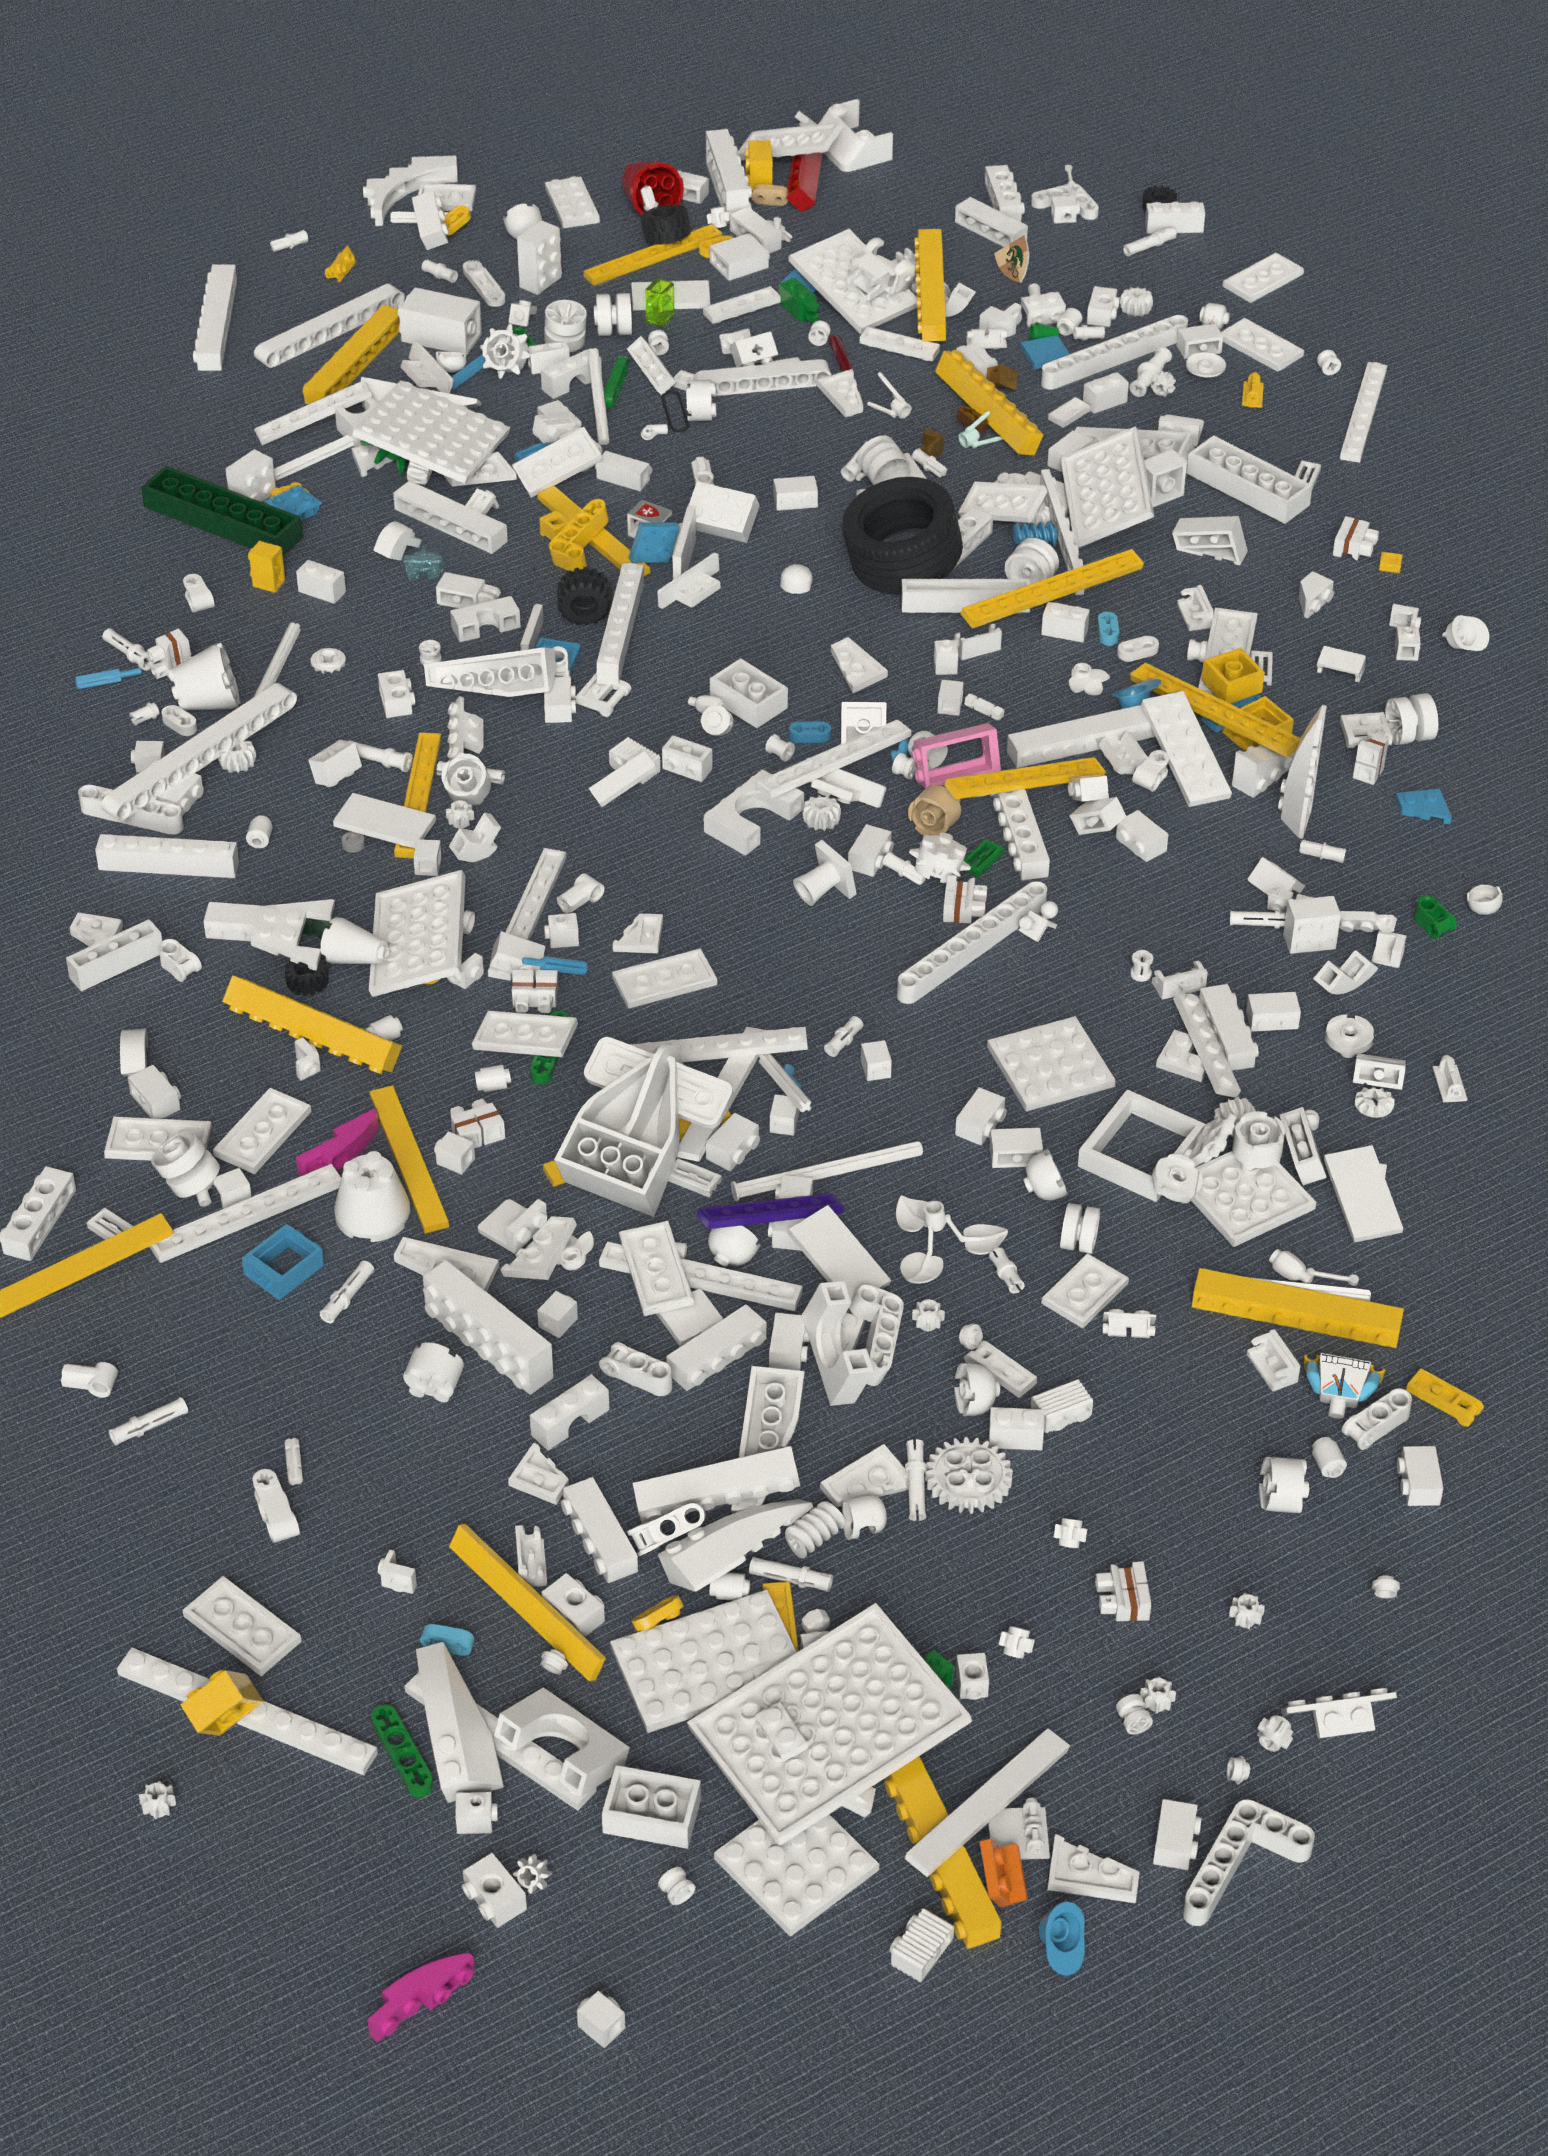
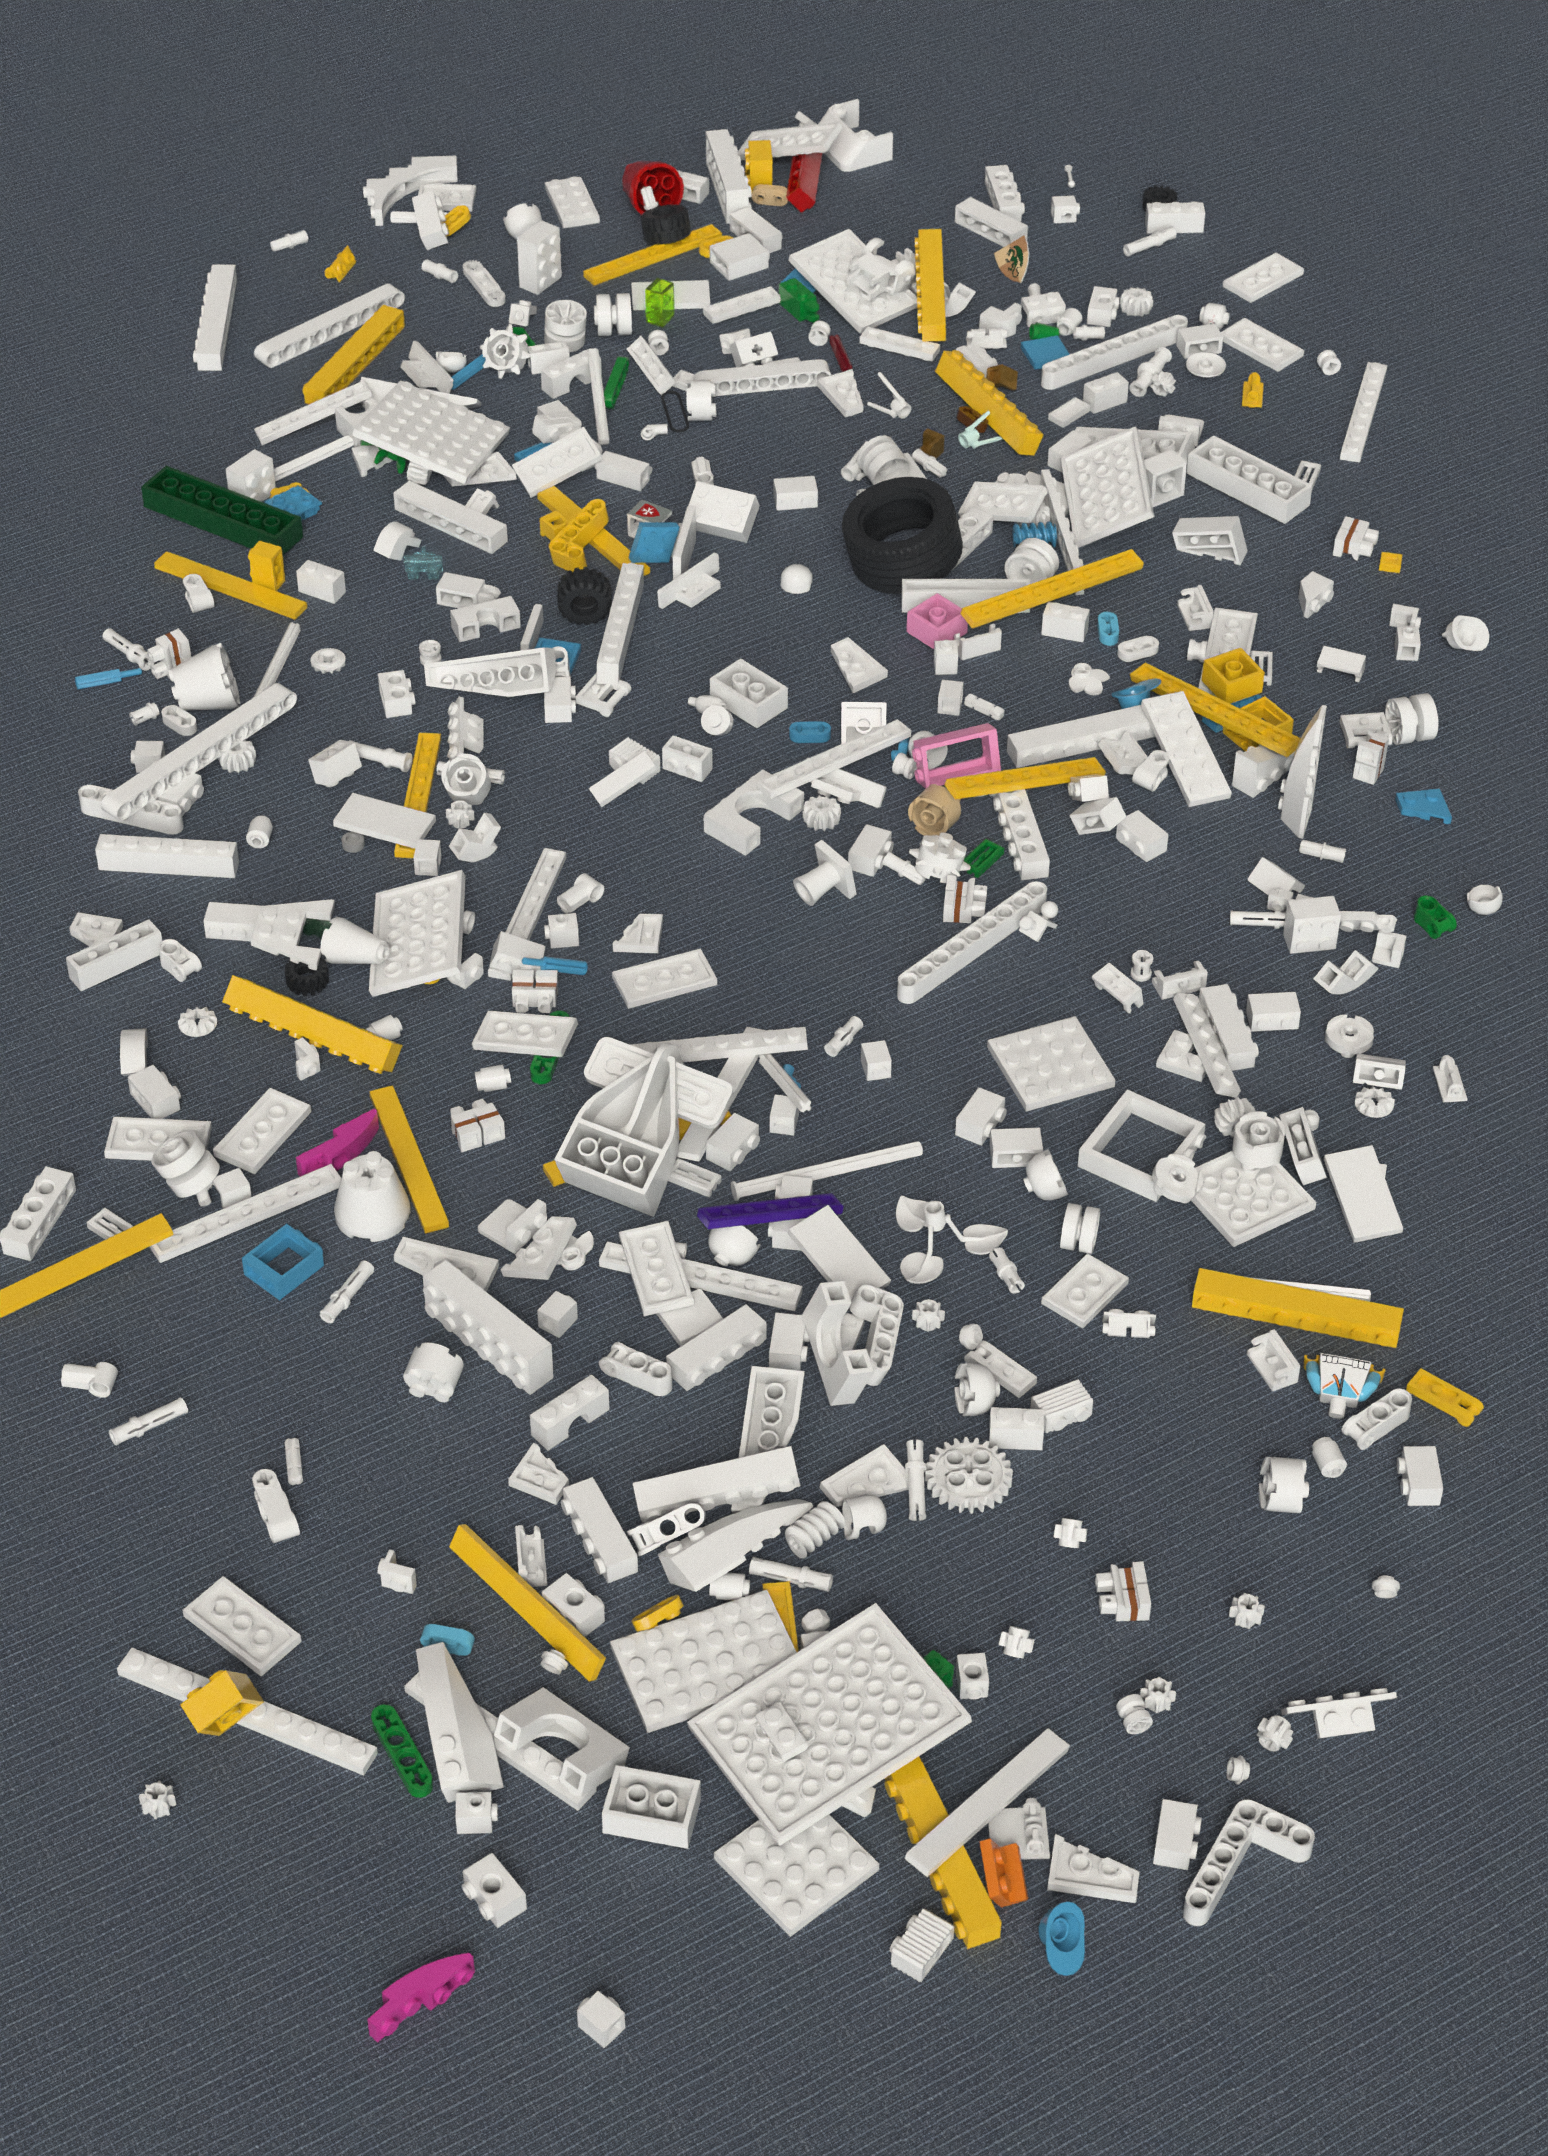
white brick [398,288,482,355] -> none
white brick [434,1131,475,1175] -> none
white gear [513,1854,552,1894] -> none
white wheel [658,1867,695,1905] -> none
white gear [707,207,730,228] -> none
white bush [765,734,795,762] -> none
white piece [767,217,792,242] -> none
white beam [1031,183,1099,220] -> none
white plate [1189,1114,1236,1167] -> none
white plant [1269,1249,1314,1284] -> none
white hinge [1306,1268,1359,1286] -> none
none -> yellow tile [154,551,307,620]
none -> white gear [178,1006,217,1037]
none -> bright pink brick [907,593,968,649]
none -> white hinge [1092,963,1143,1013]

